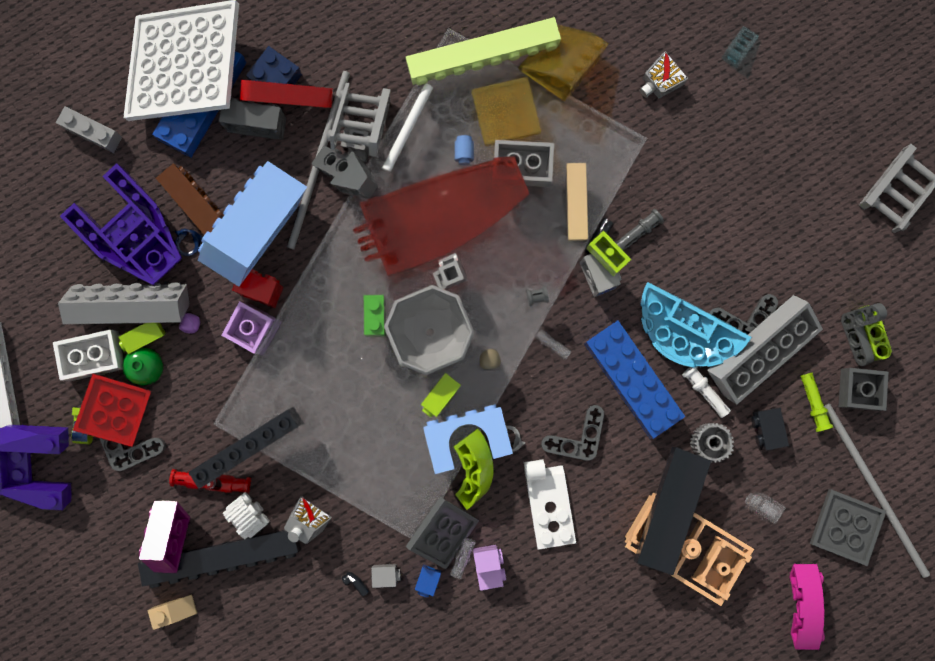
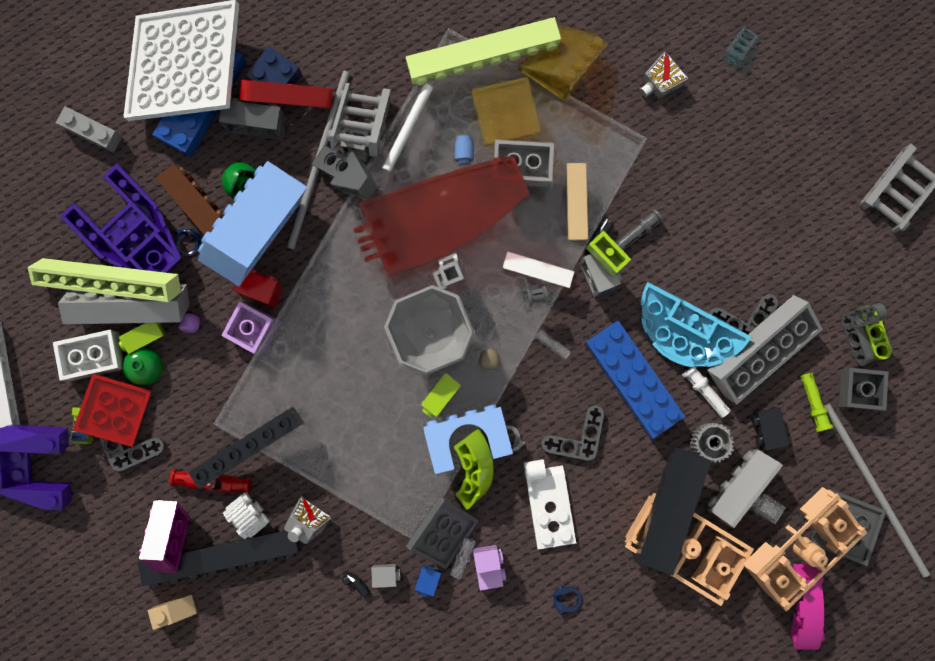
bright green brick [364,295,386,337] -> none
none -> yellowish green brick [28,258,181,302]
none -> green cylinder [221,162,257,200]
none -> white sticker [503,252,574,288]
none -> dark blue piece [554,584,582,615]
none -> light grey slope [706,450,783,528]
none -> light nougat piece [743,487,867,611]

